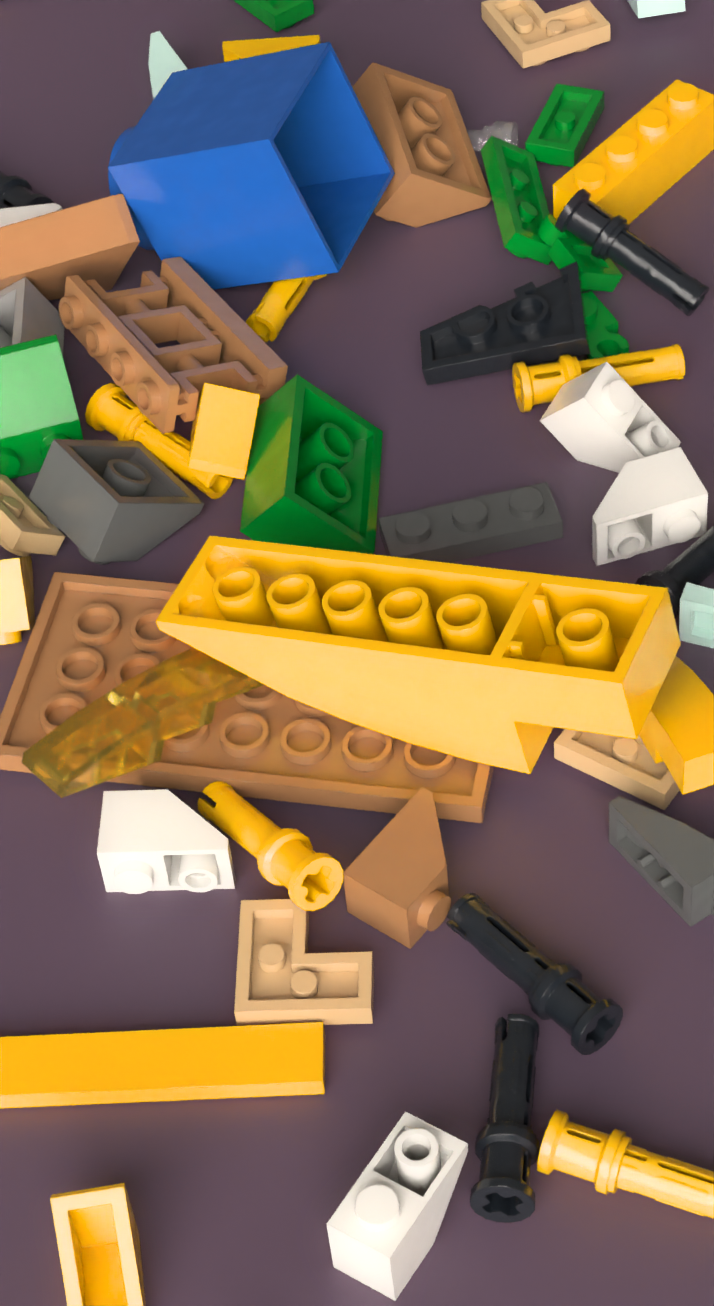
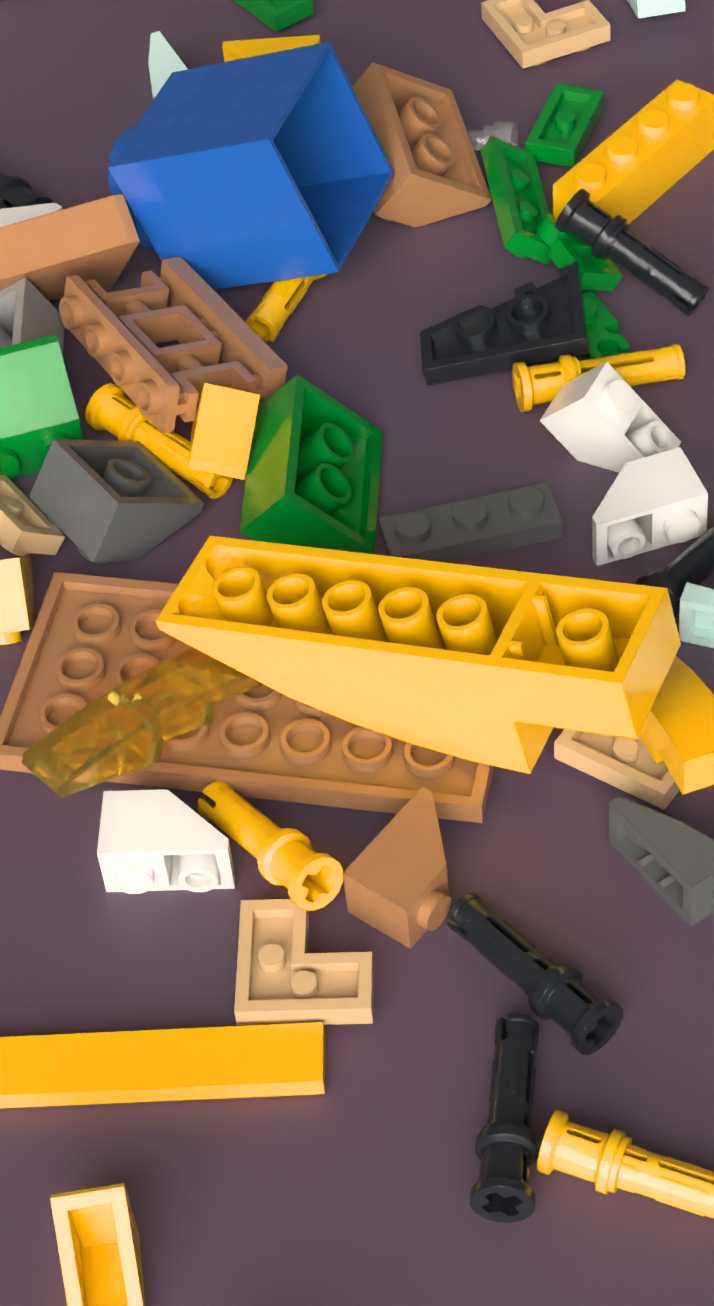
white slope [326,1111,468,1301] -> none

